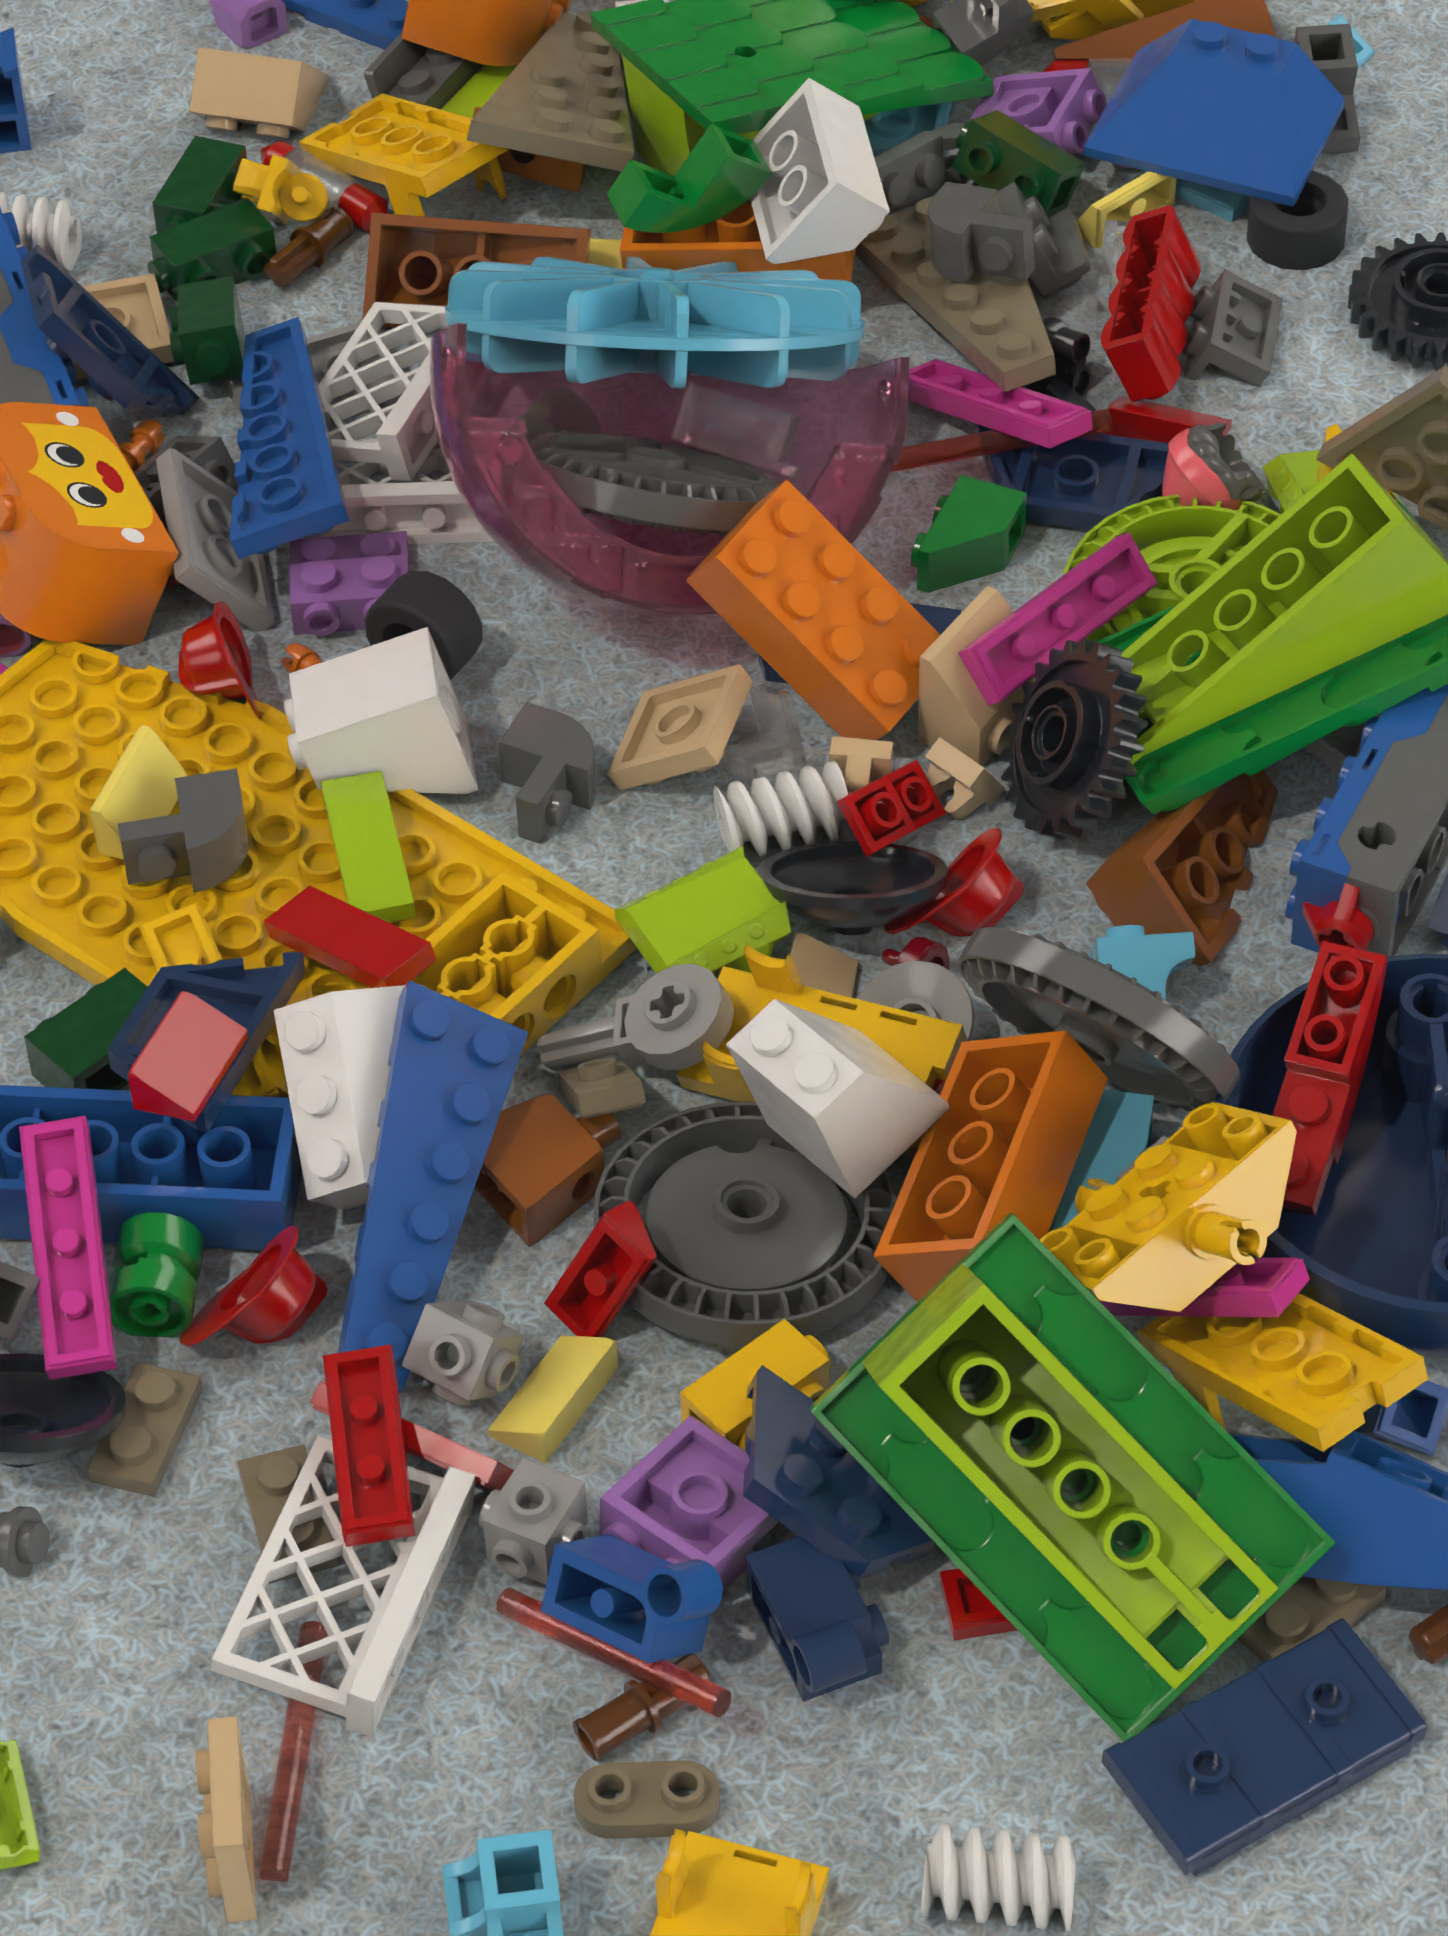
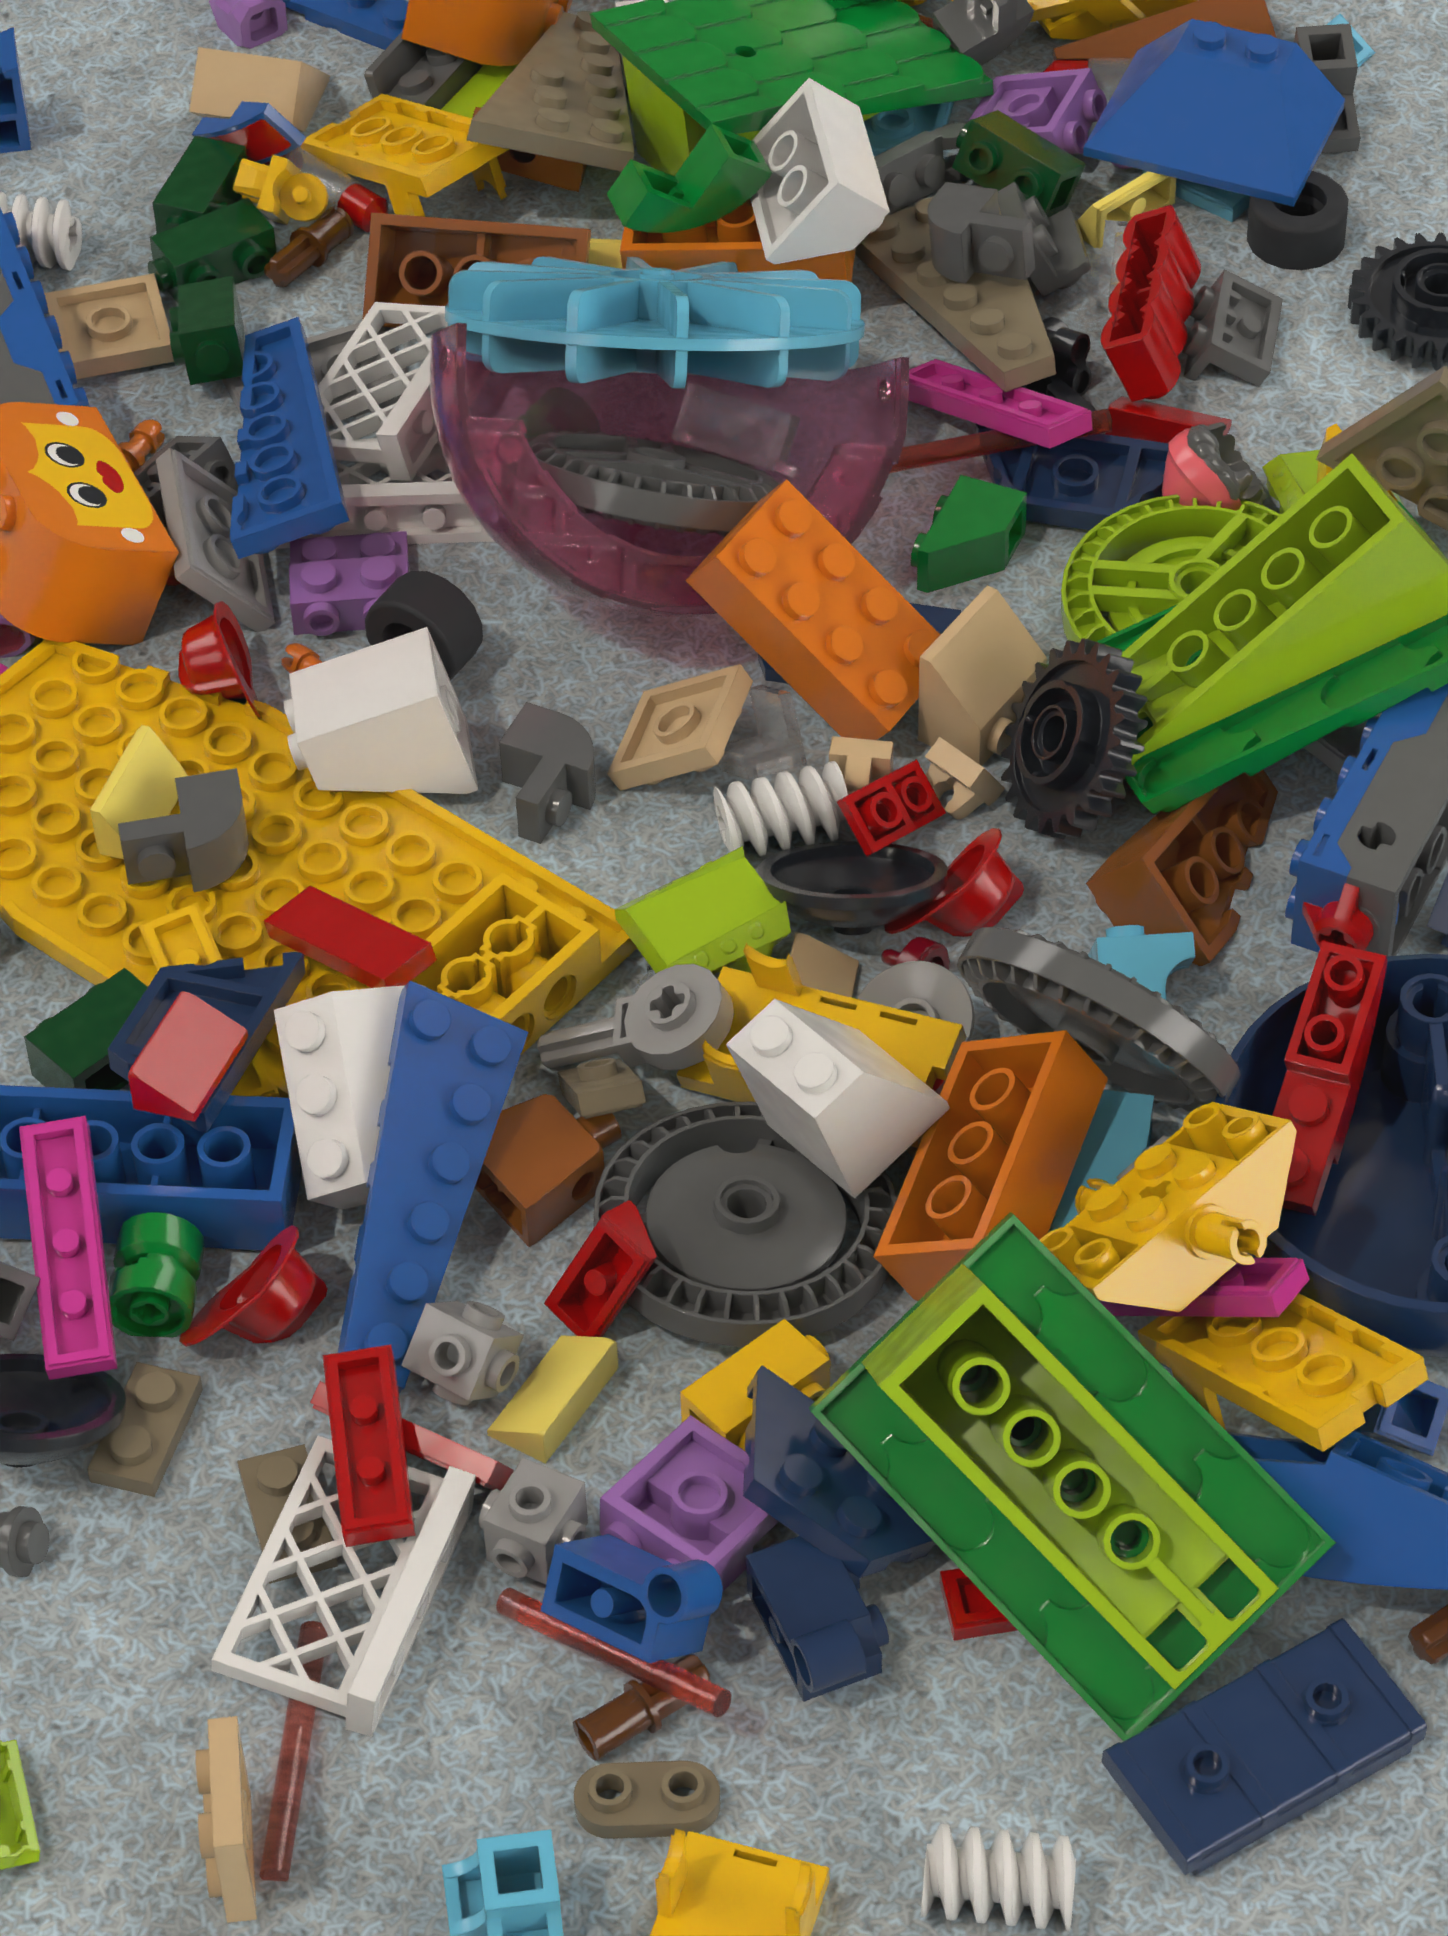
dark blue wing [21,244,199,415] -> none
lime tile [321,770,416,923] -> none
dark pink tile [958,532,1158,705] -> none
dark tan plate [1237,1576,1386,1662] -> none
none -> slope [192,101,306,164]

